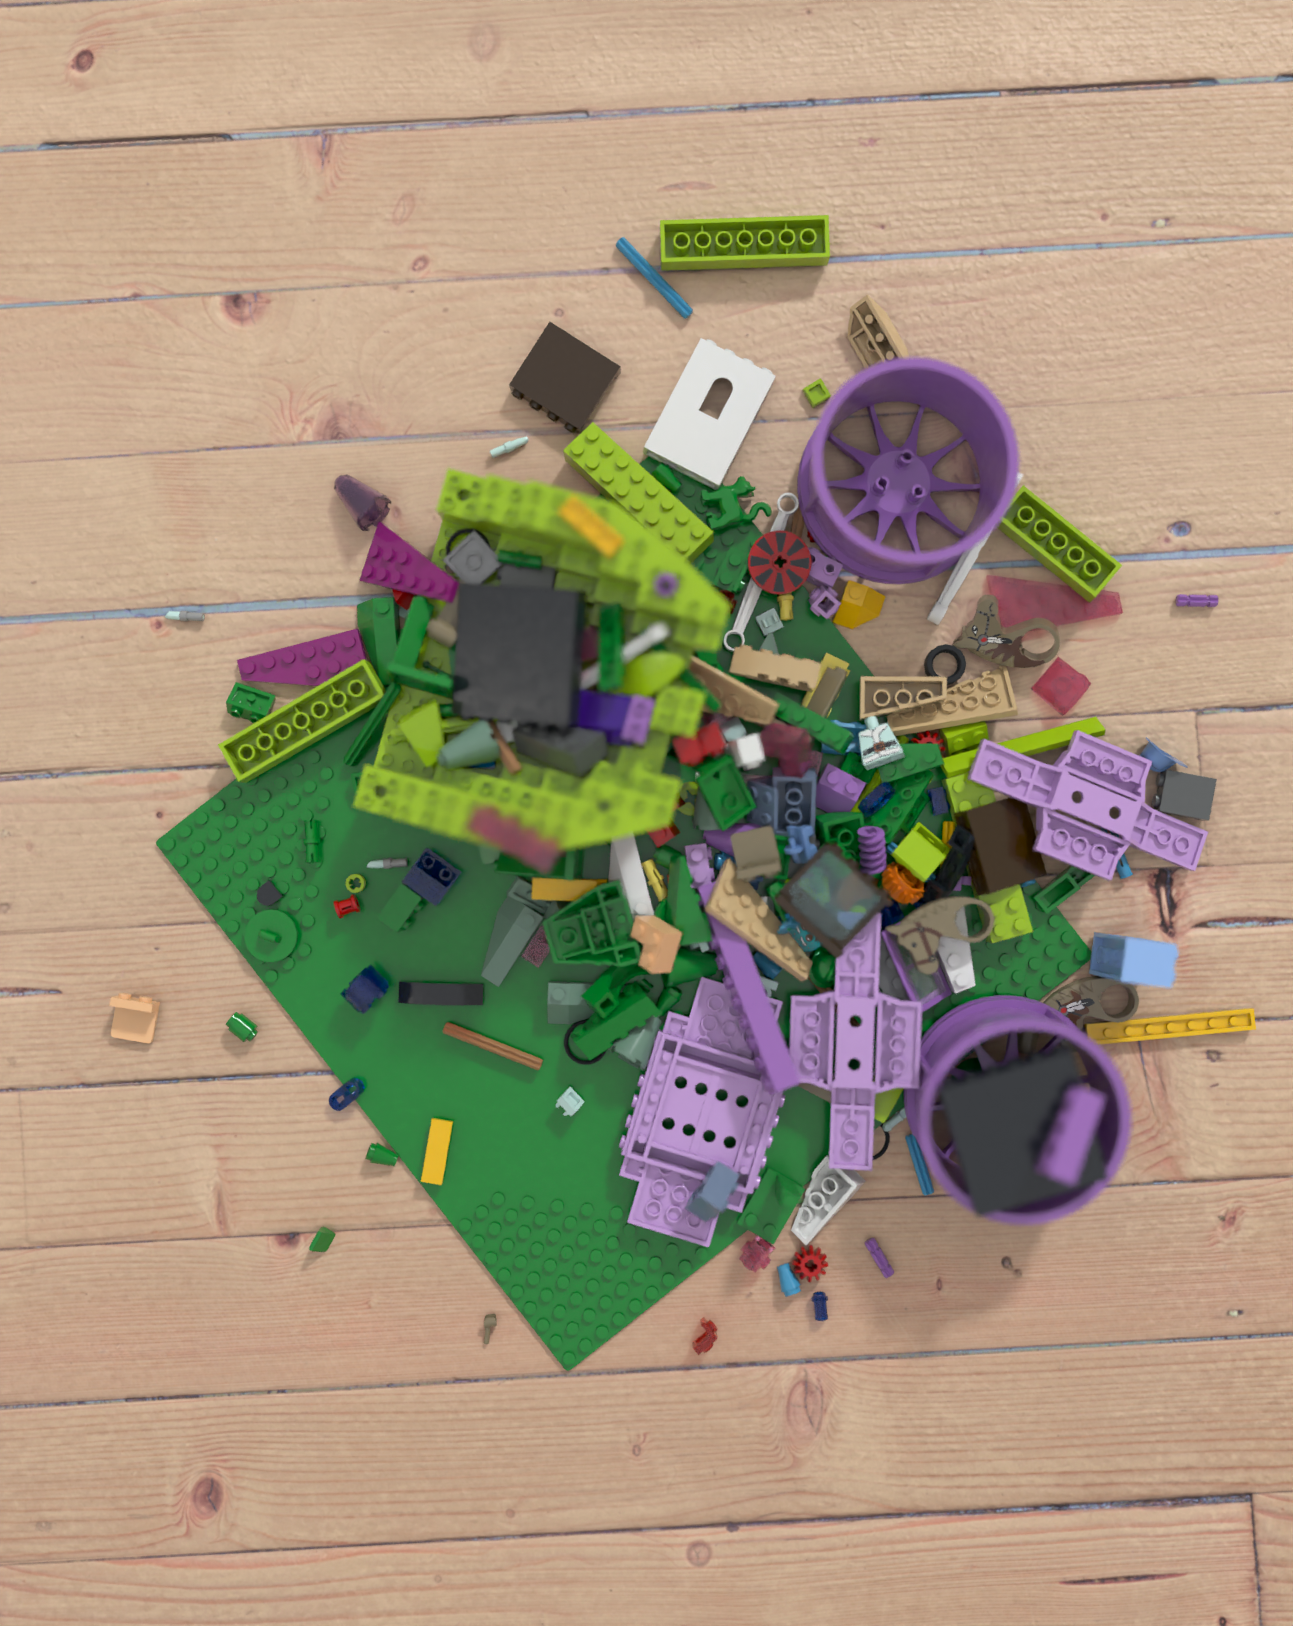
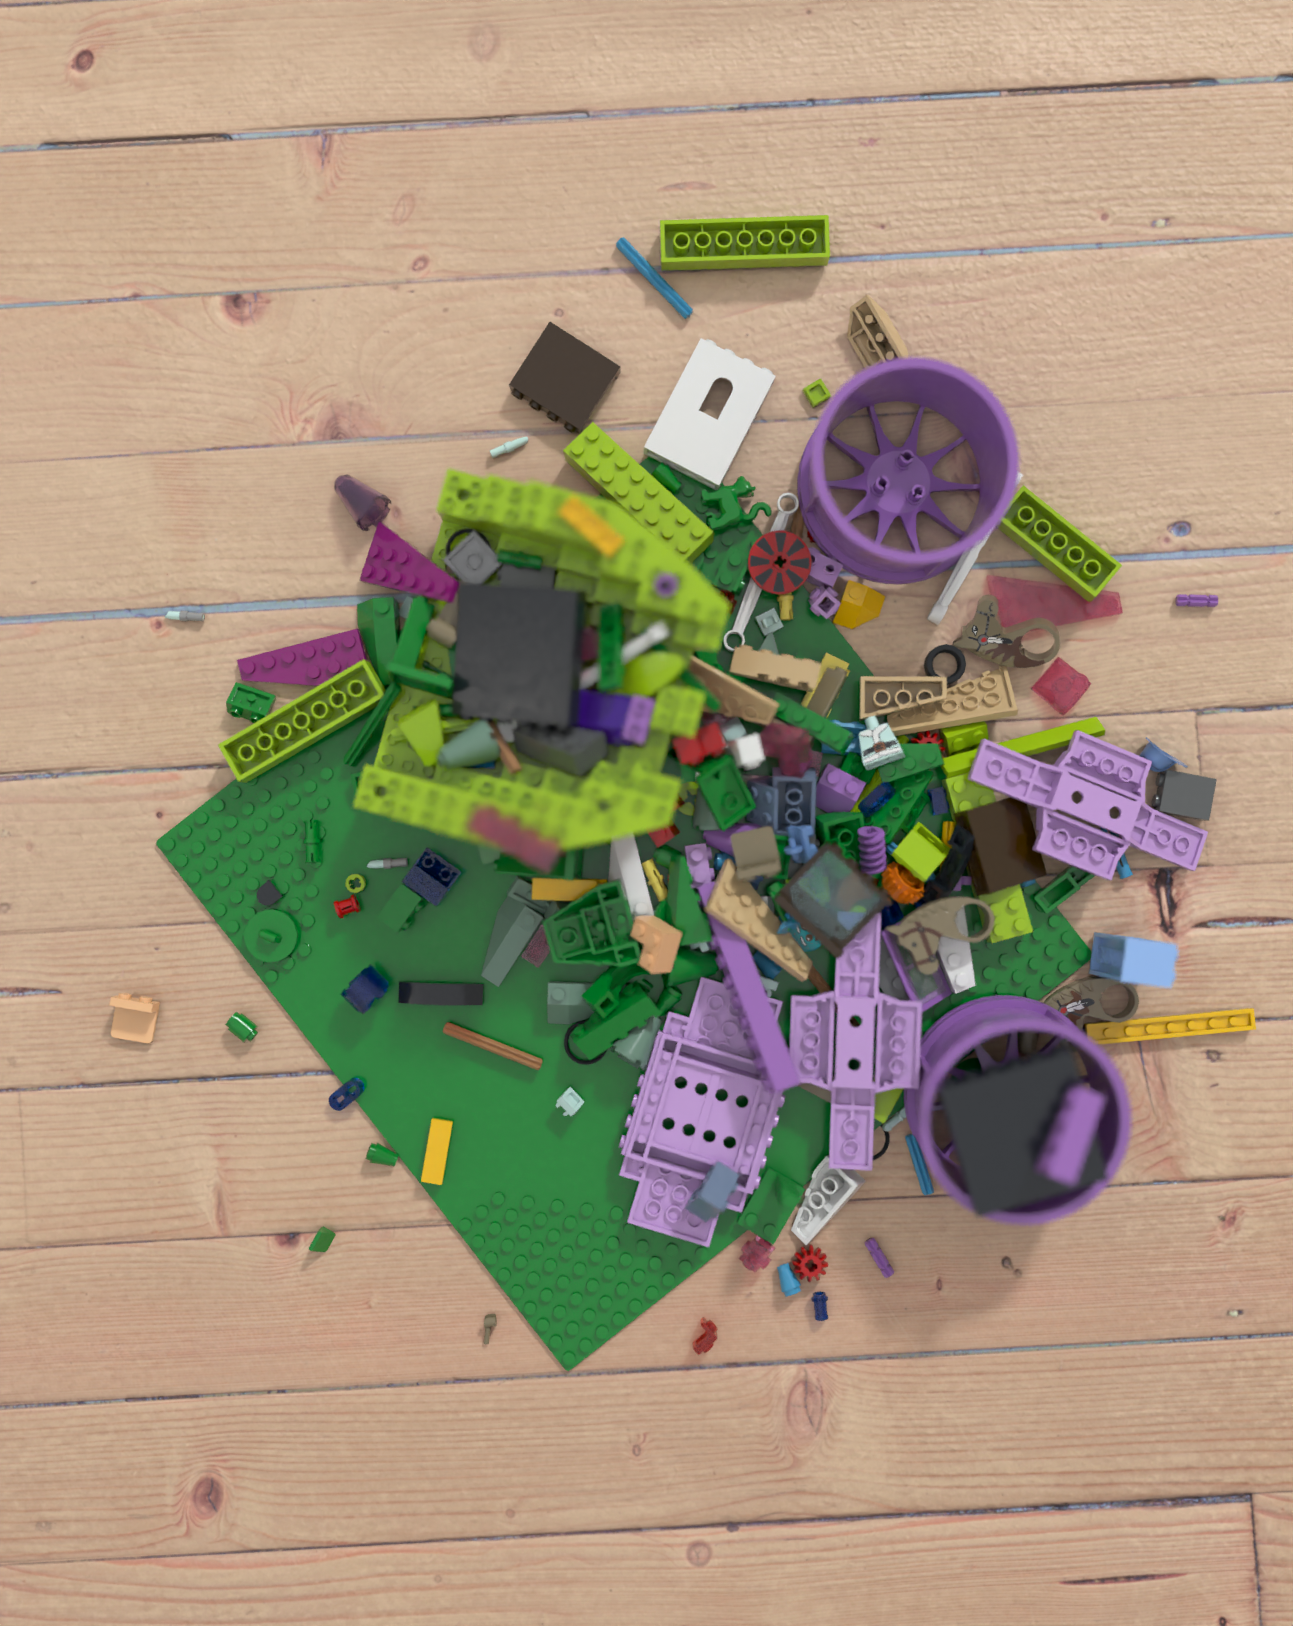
red slope [392,589,416,610] -> none
green piece [809,945,836,988] -> none

